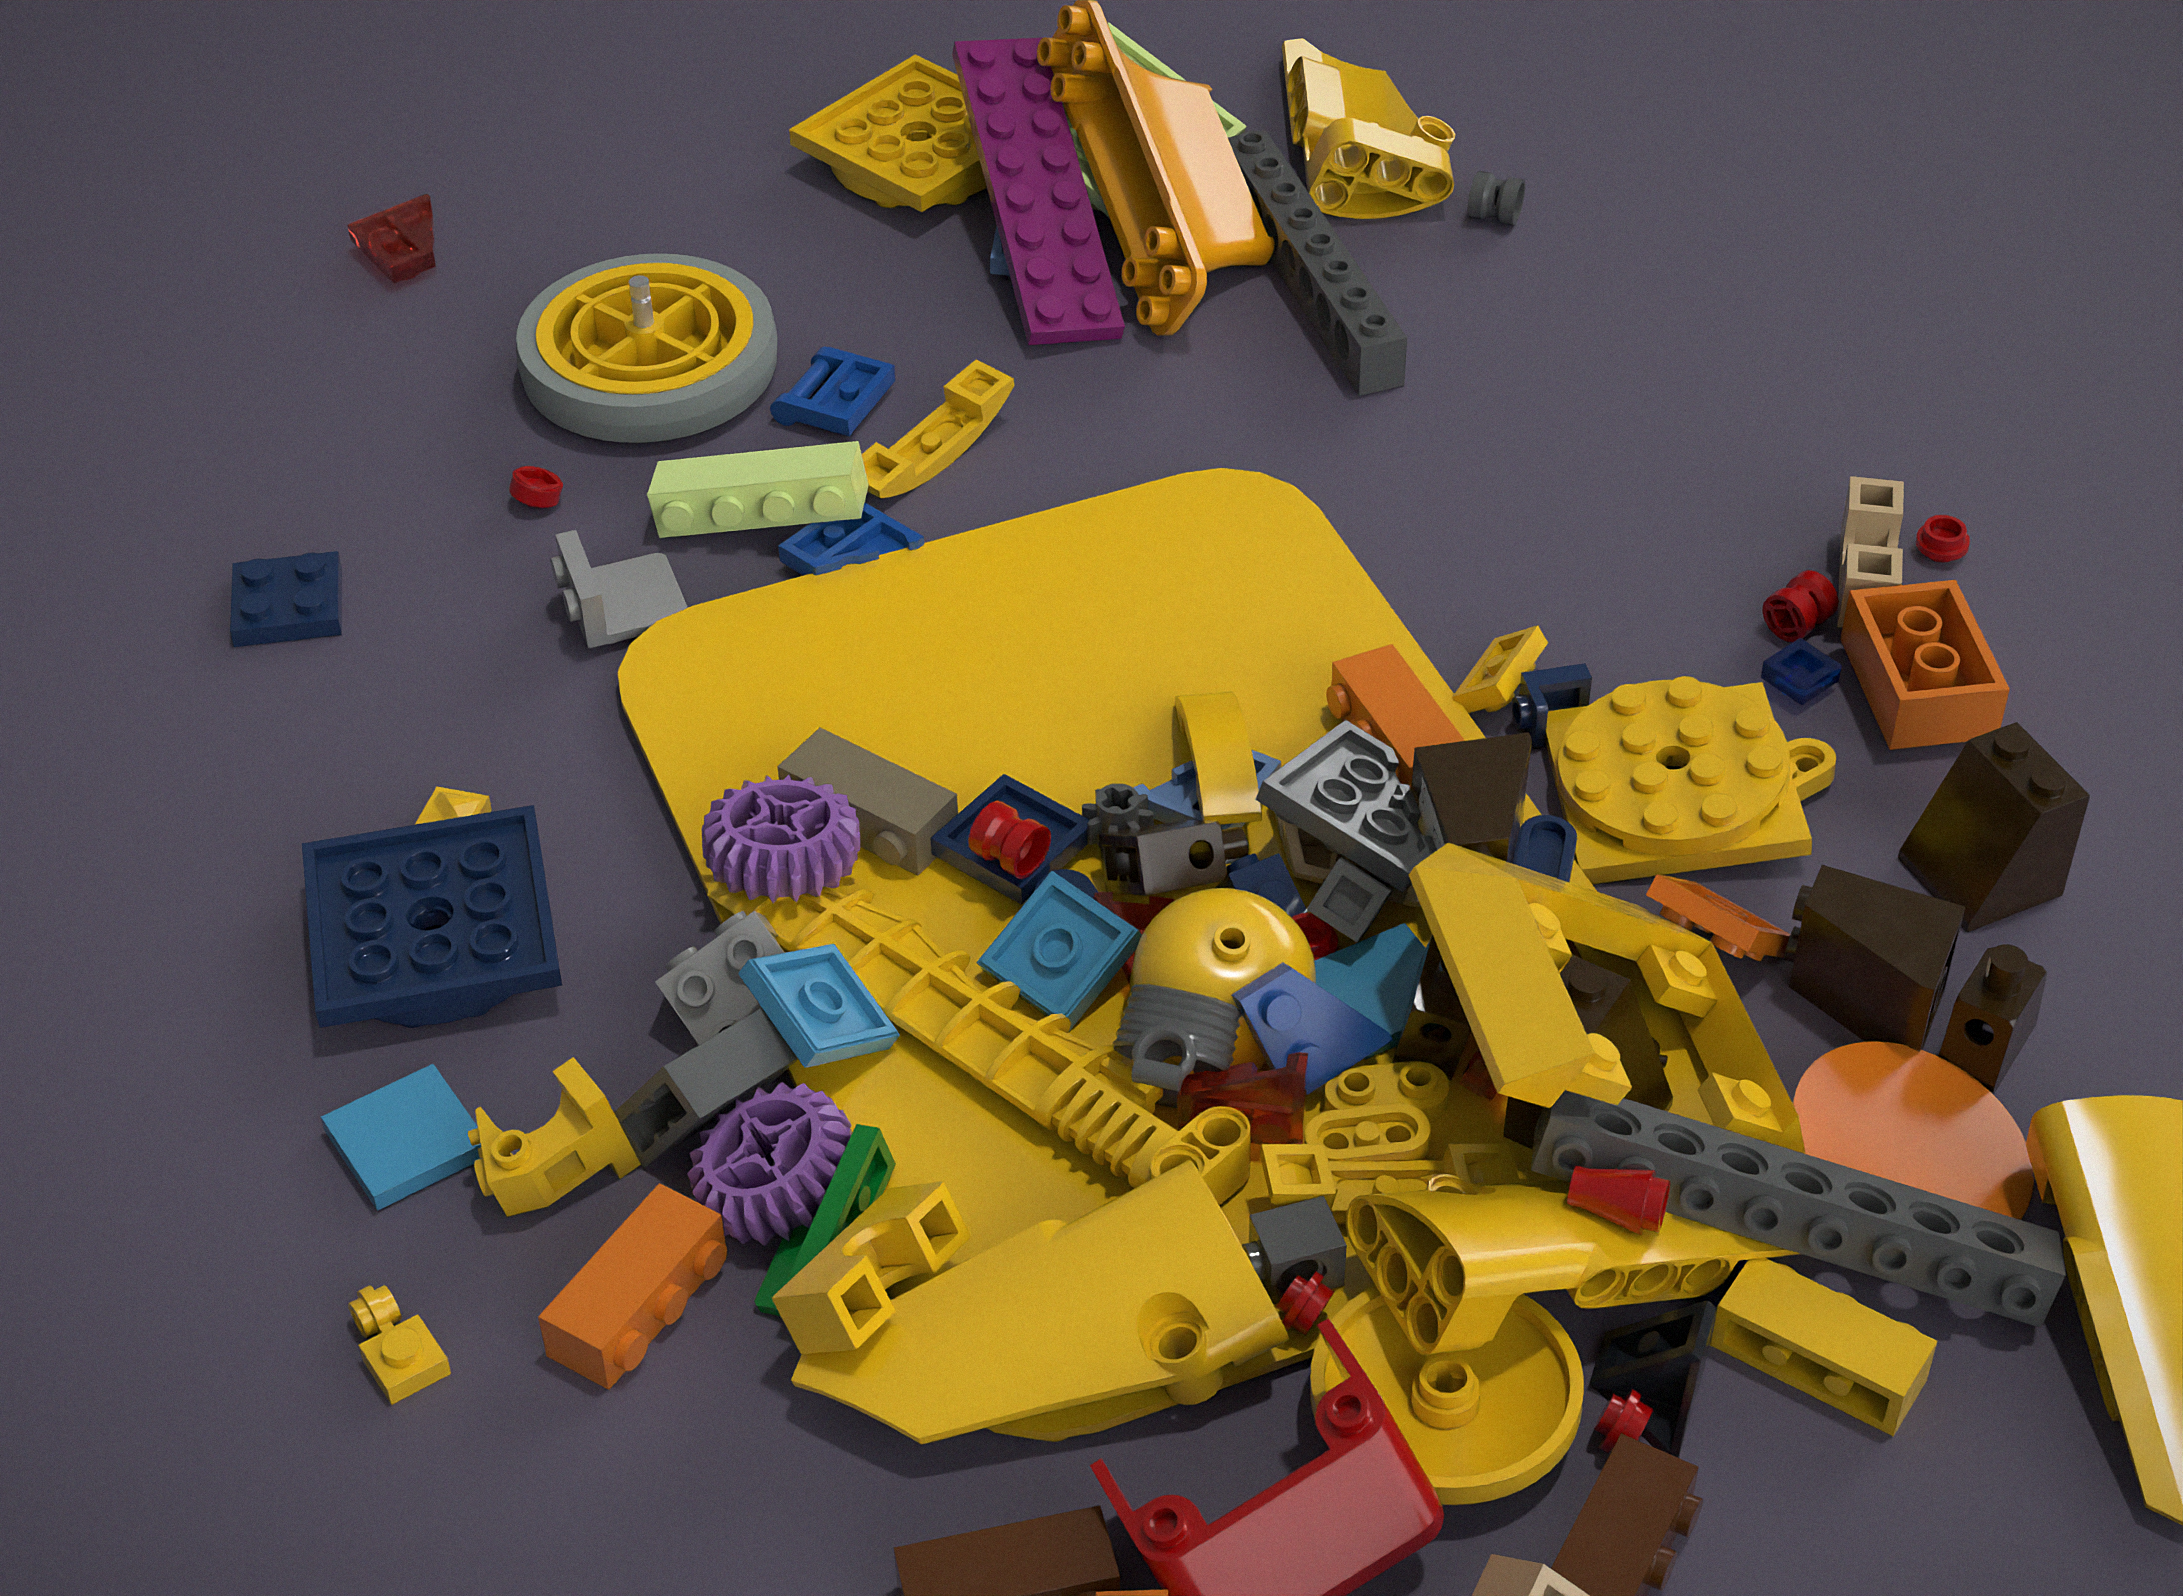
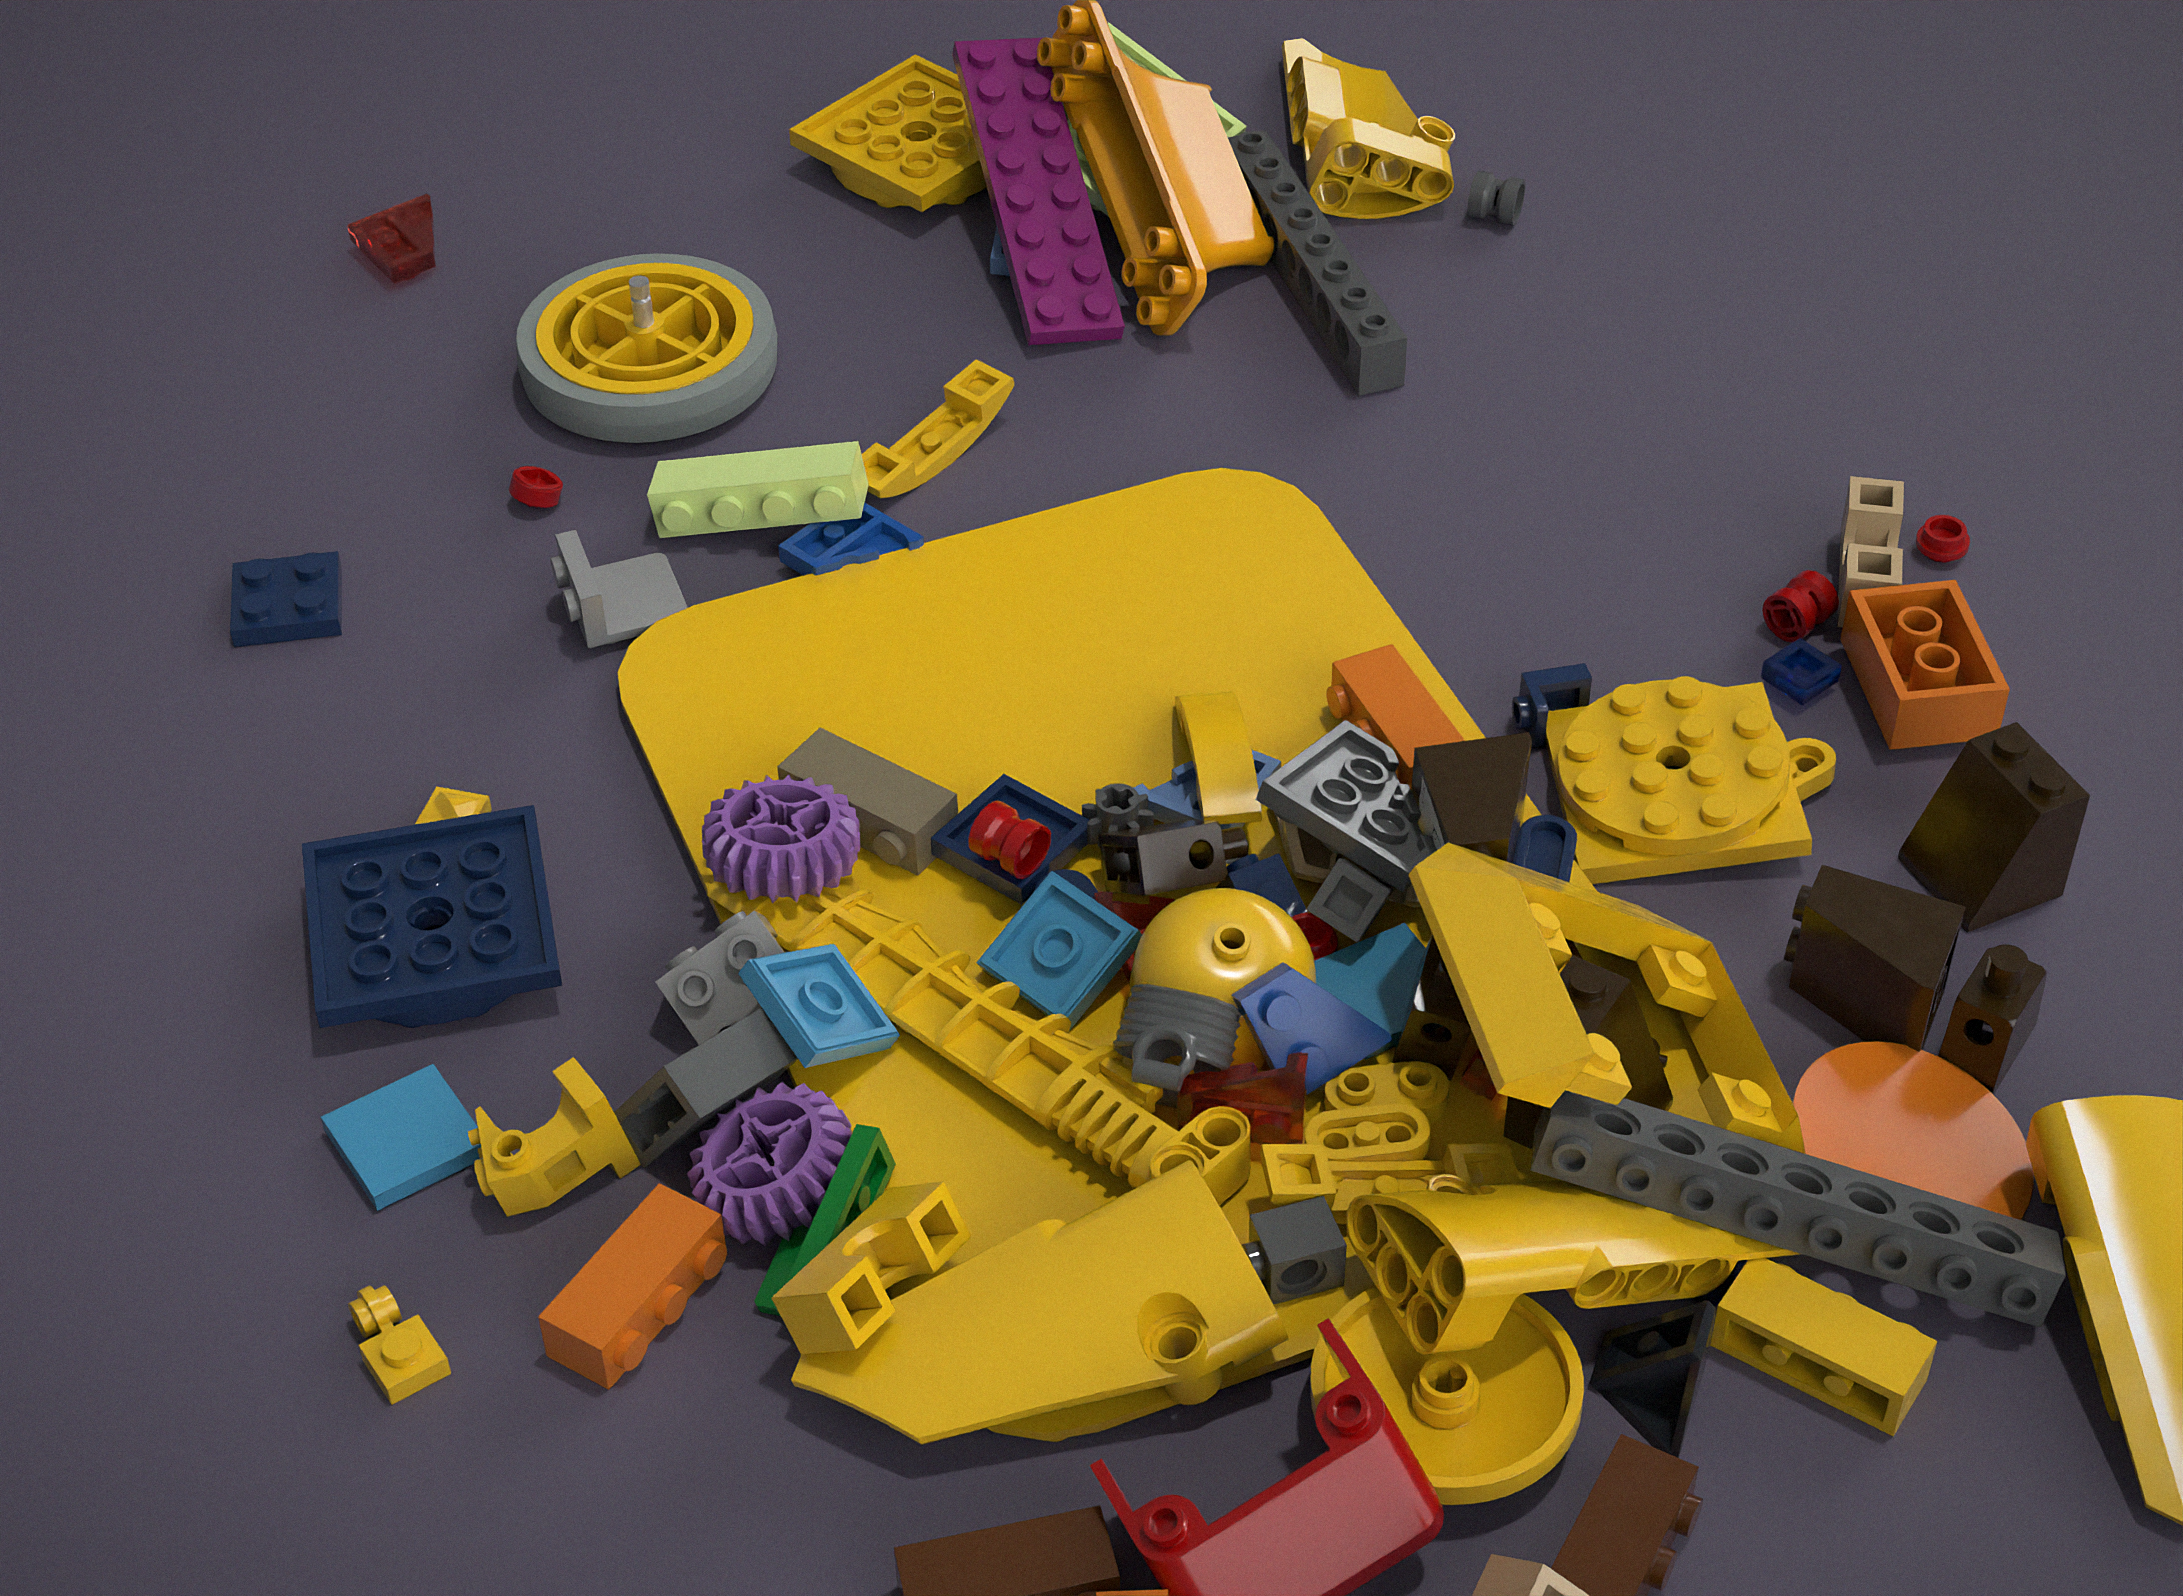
blue plate [770,346,896,436] -> none
red plate [1276,1271,1335,1336] -> none
yellow plate [1452,625,1548,713] -> none
red cone [1567,1166,1670,1236] -> none
red plate [1594,1389,1653,1453] -> none
orange plate [1646,874,1791,962] -> none

